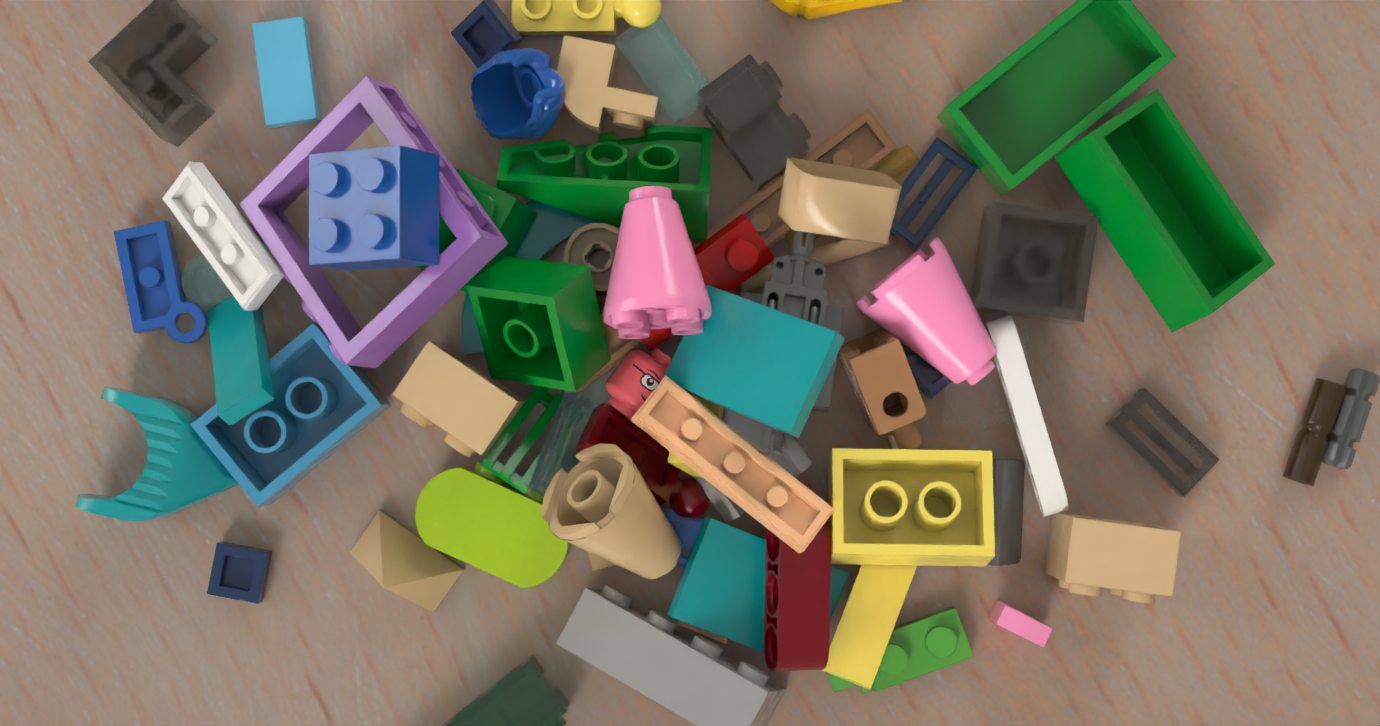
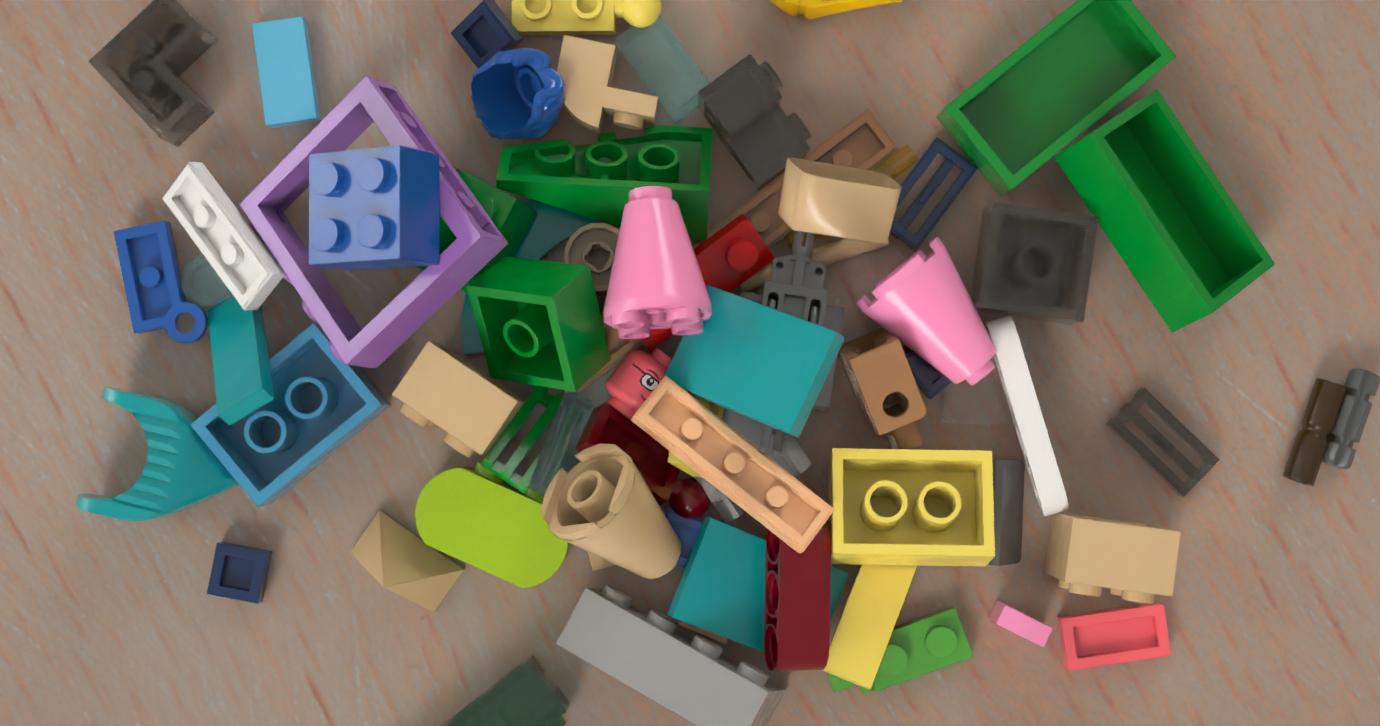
none -> coral tile [1057,602,1172,670]

